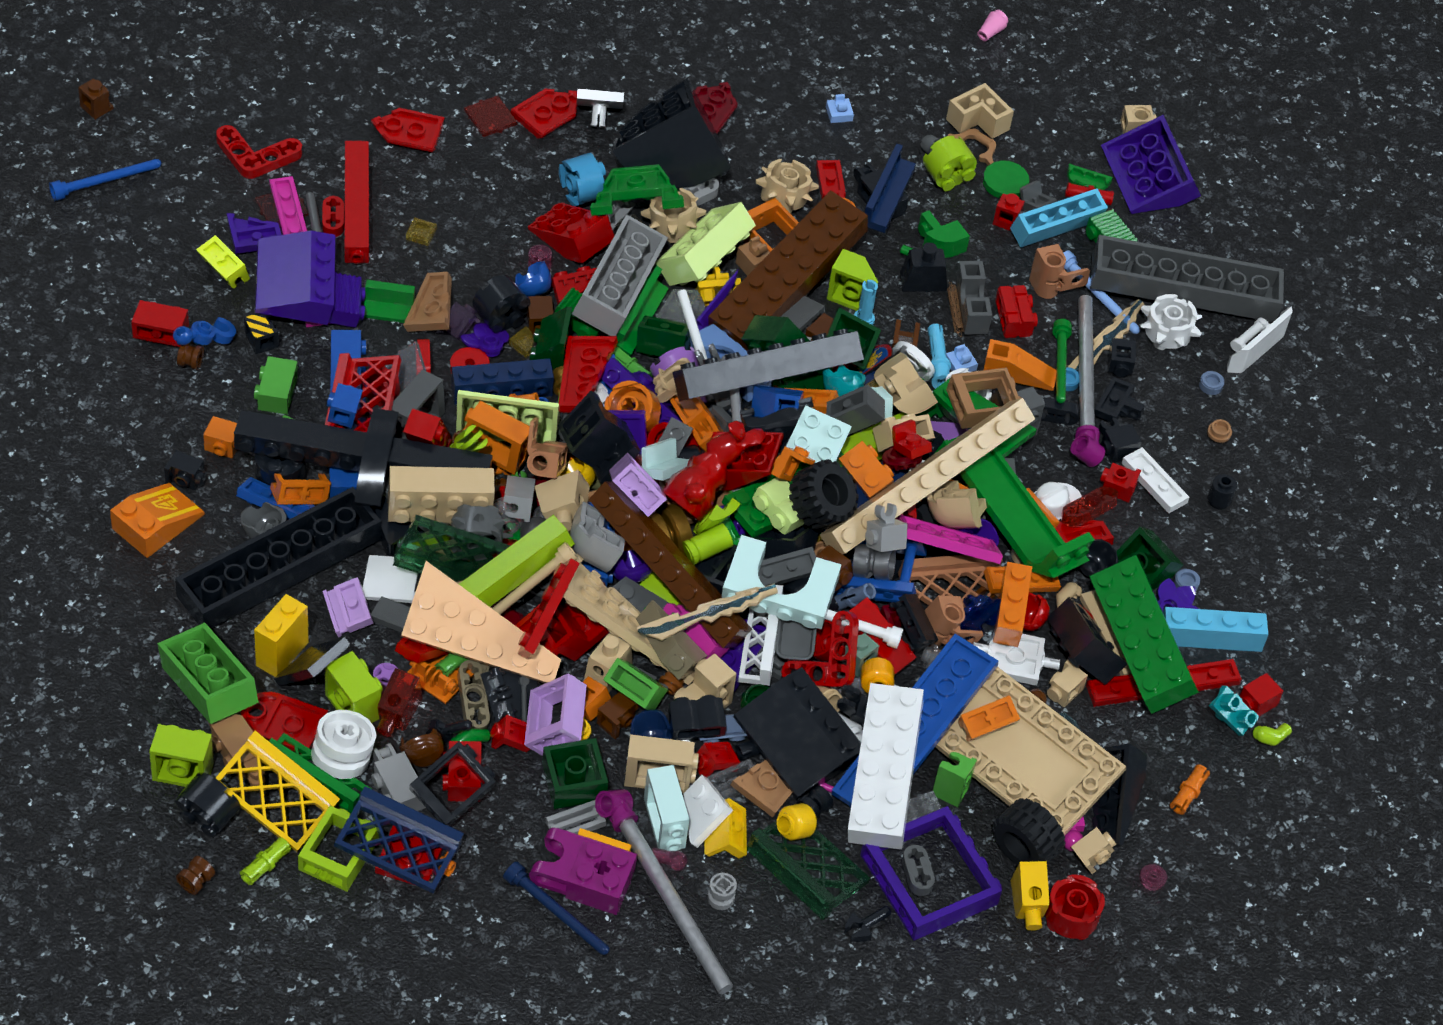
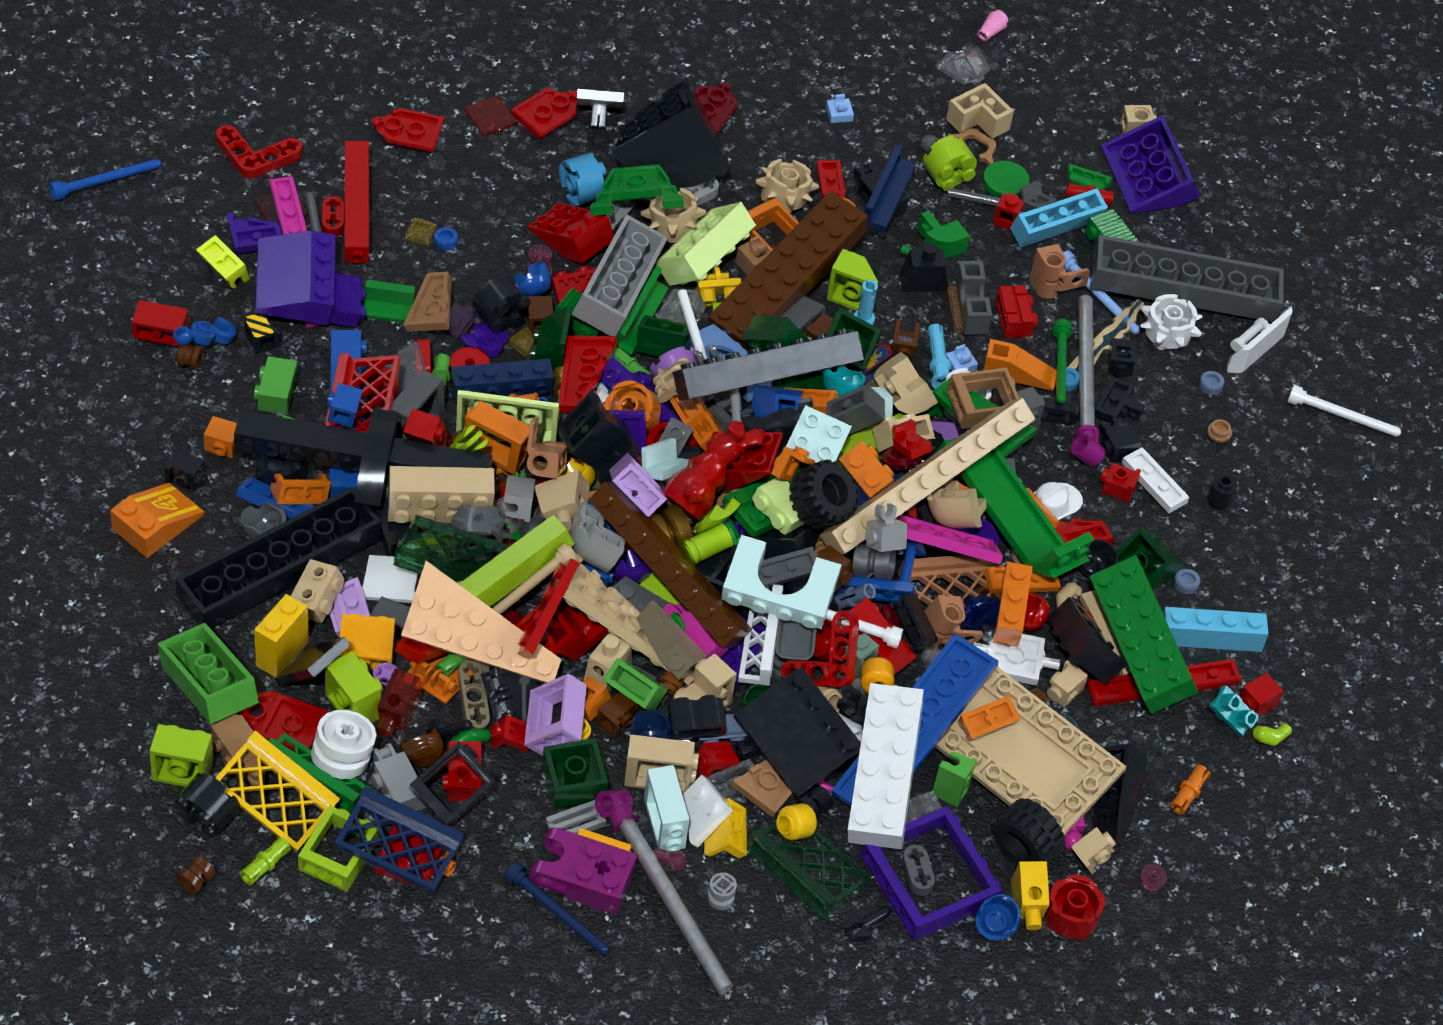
reddish brown brick [78,78,114,119] -> none
tan sword [637,583,778,641] -> none
dark purple bar [696,270,738,330] -> none
white tile [892,341,935,381] -> none
clear red beam [1061,486,1118,527] -> none
dark purple plate [1158,578,1199,612] -> none
none -> tan brick [291,559,345,623]
none -> light orange slope [339,614,395,673]
none -> bright green axle [431,354,451,396]
none -> blue tile [434,227,458,251]
none -> clear slope [935,46,991,84]
none -> dark grey bar [947,188,1000,206]
none -> blue hair [975,894,1021,941]
none -> white piece [1287,384,1401,437]

